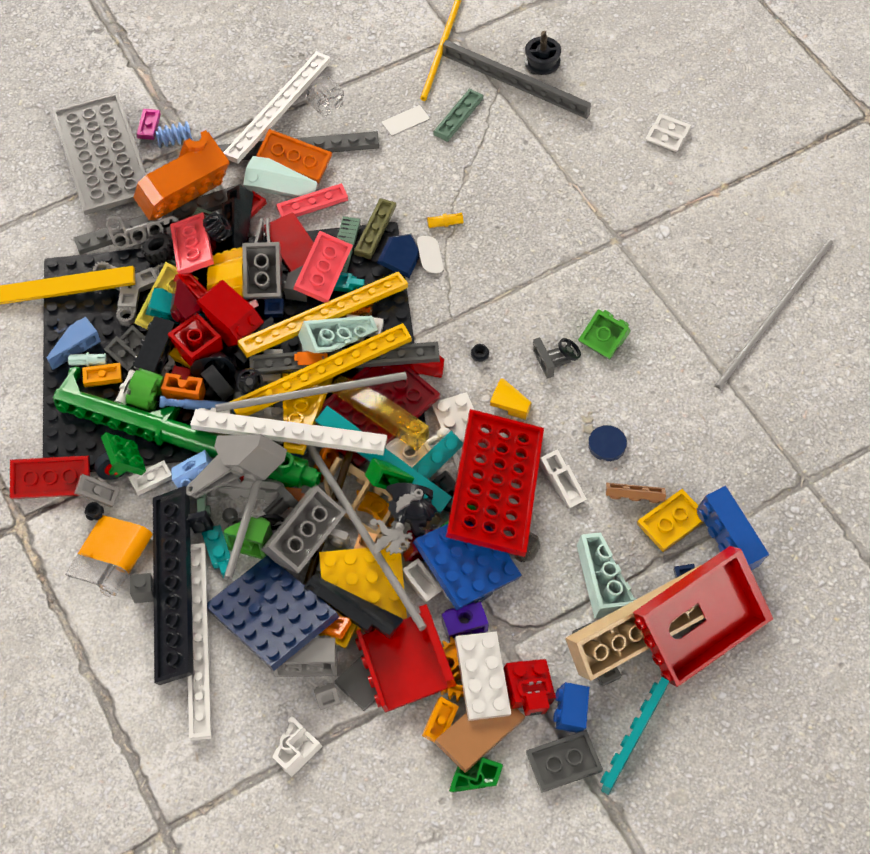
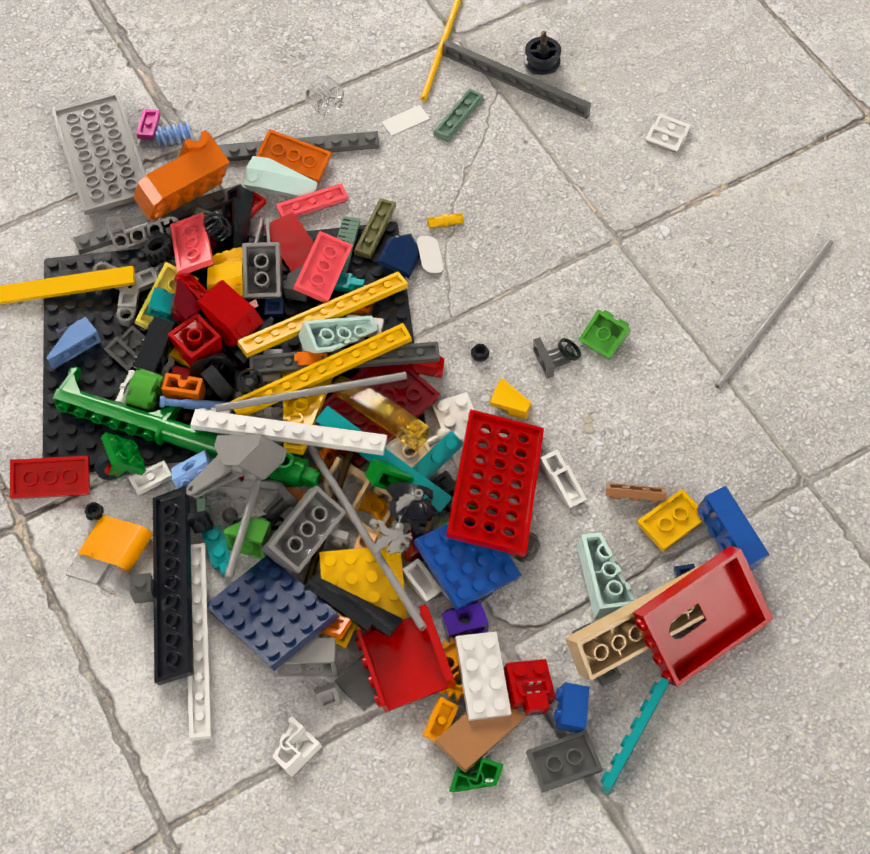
light aqua axle [68,352,107,367] -> none
light grey plate [74,474,119,507] -> none
light orange plate [82,363,122,387] -> none
white plate [223,52,330,164] -> none
dark blue tile [588,425,627,462] -> none

